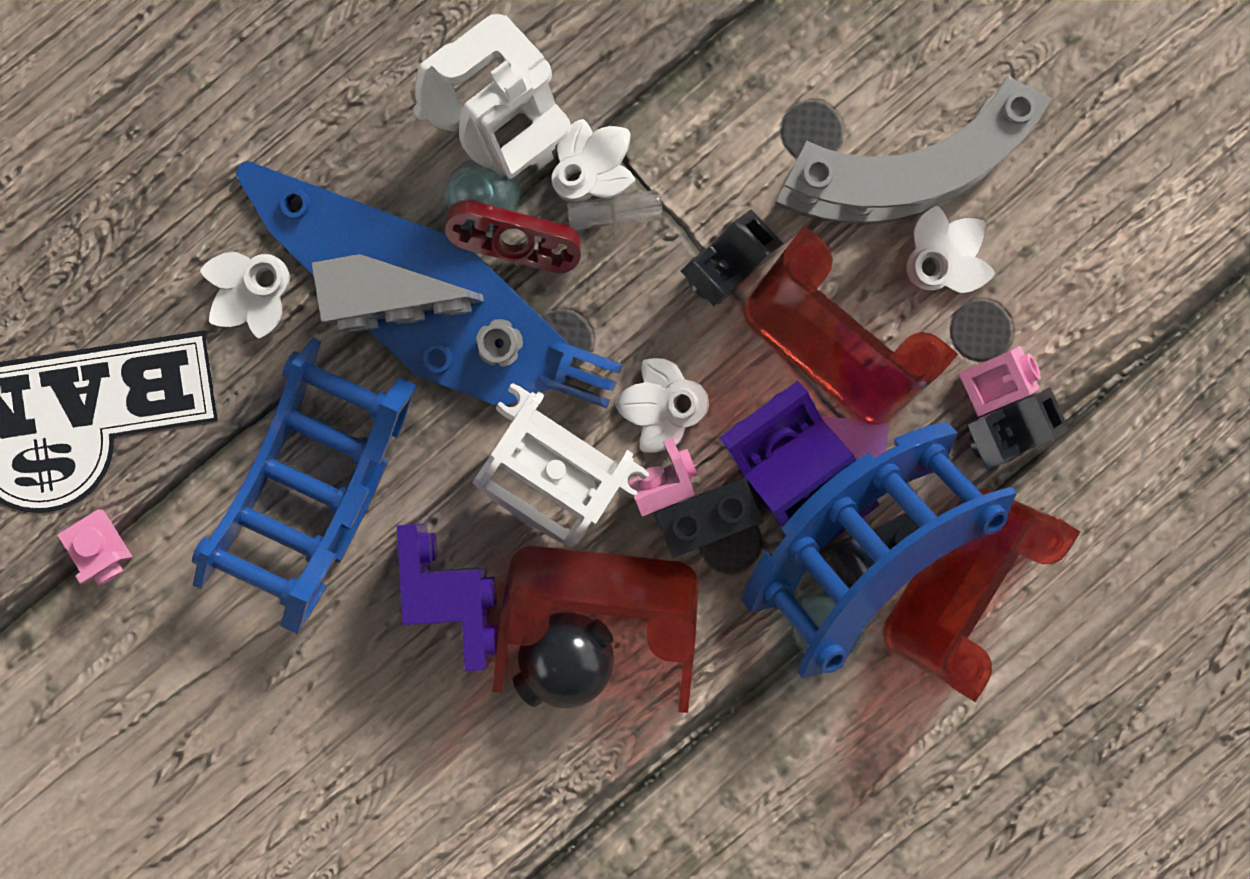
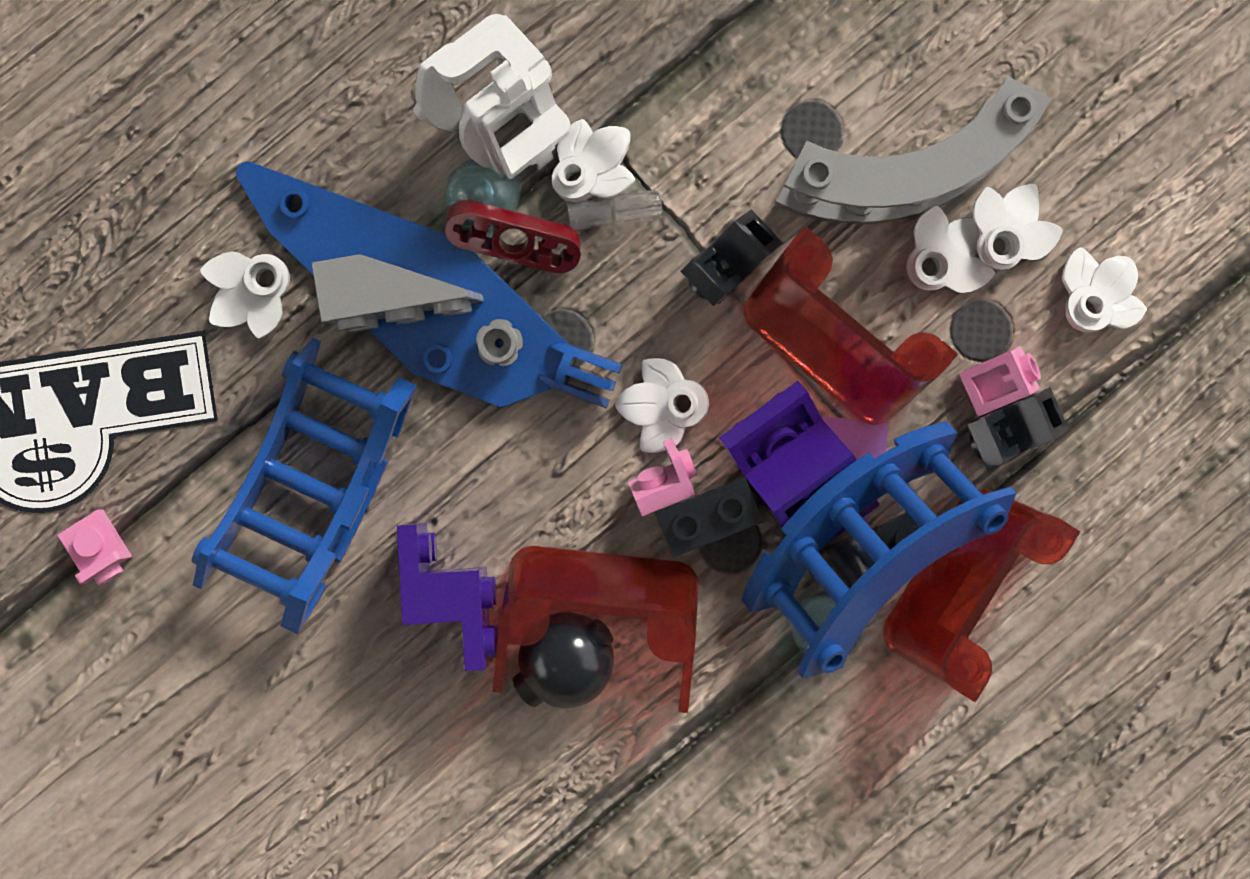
white animal [472,384,649,548] -> none
none -> white plate [973,184,1063,270]
none -> white plate [1062,248,1147,333]

